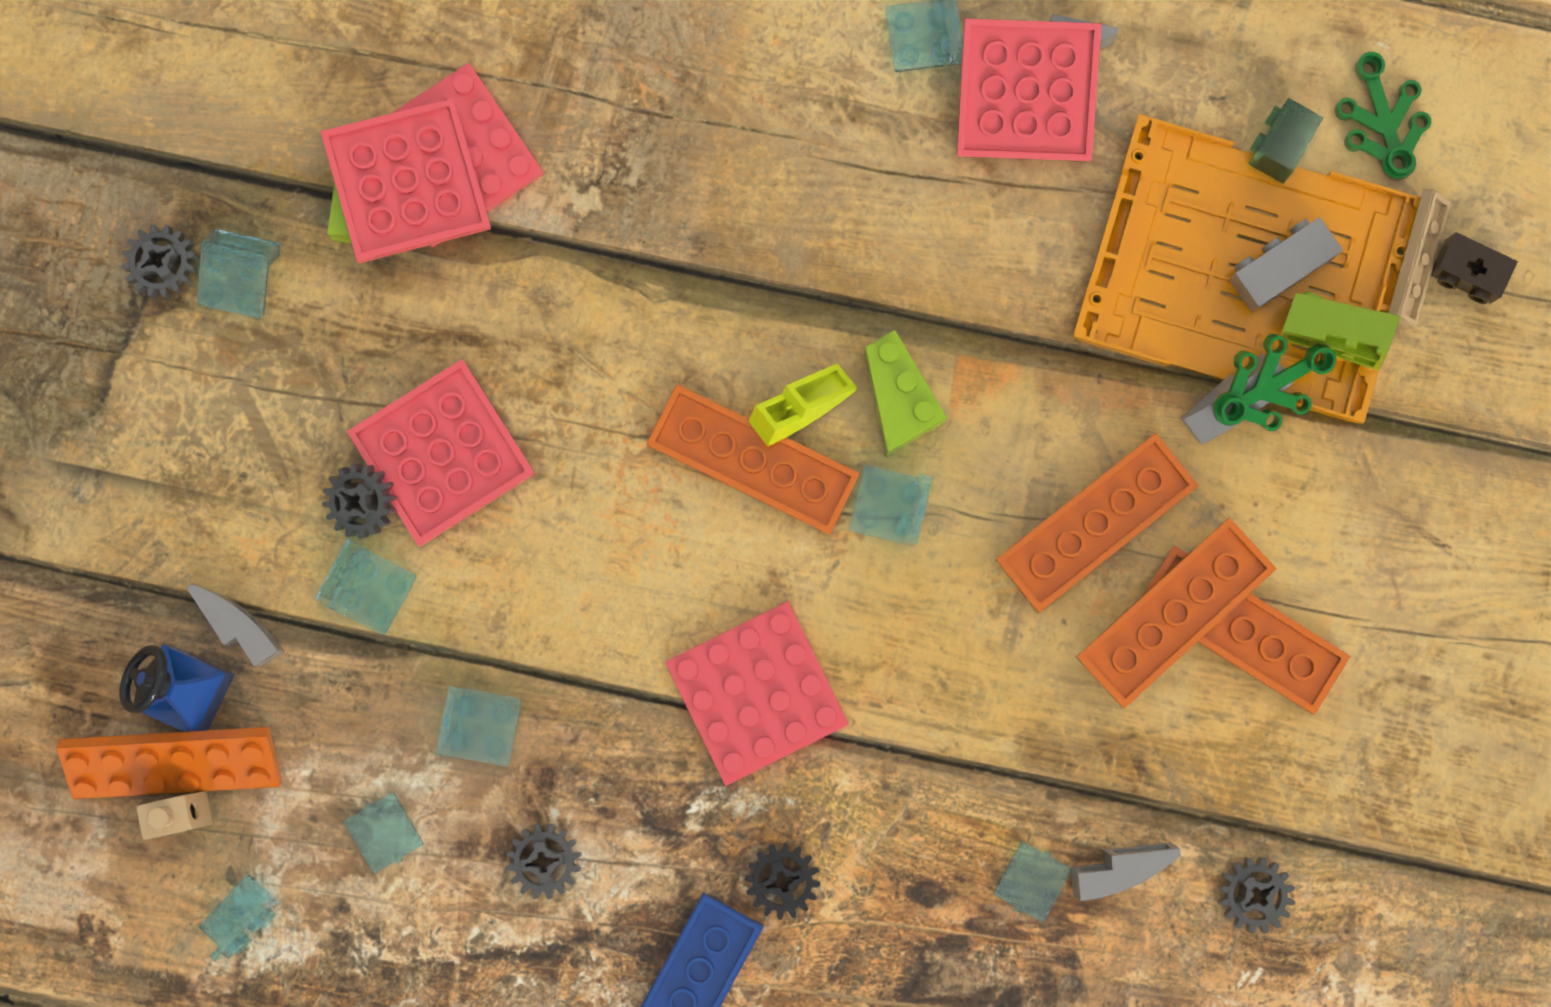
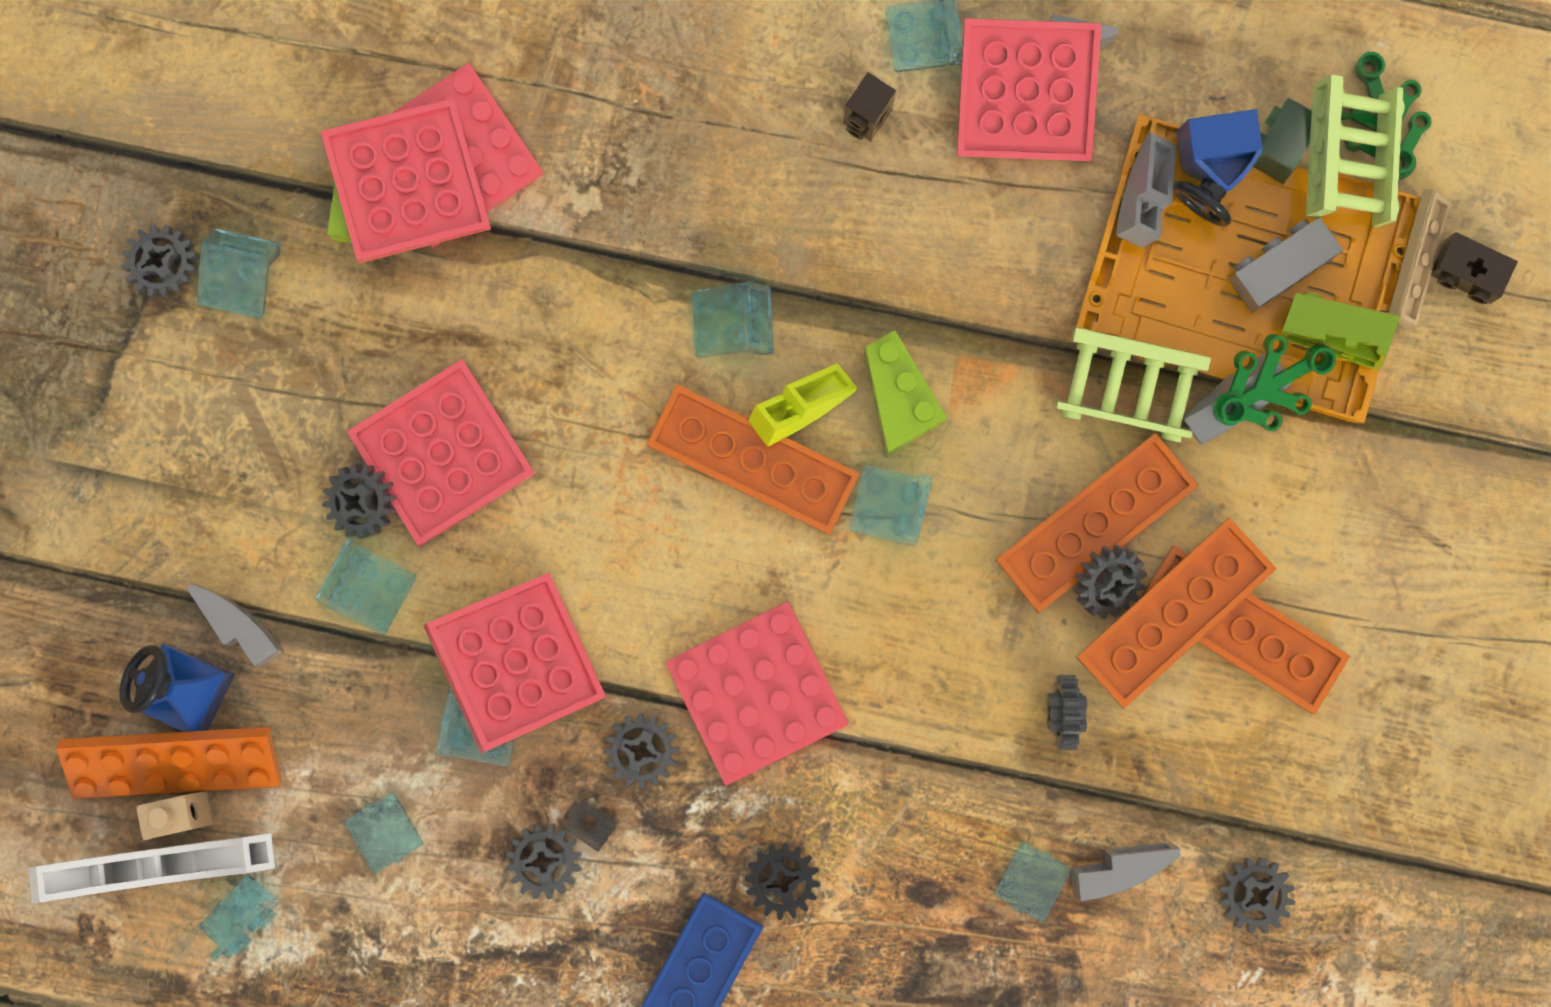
none -> white arch [28,833,275,903]
none -> coral plate [423,573,606,754]
none -> clear smoke brick [563,798,620,852]
none -> dark grey gear [604,713,679,789]
none -> clear light blue bracket [692,281,774,358]
none -> dark brown brick [843,72,897,142]
none -> dark grey gear [1046,675,1087,750]
none -> yellowish green fence [1054,326,1211,442]
none -> dark grey gear [1073,544,1147,619]
none -> light grey slope [1116,132,1177,248]
none -> blue piece [1173,109,1263,227]
none -> yellowish green fence [1306,75,1405,228]

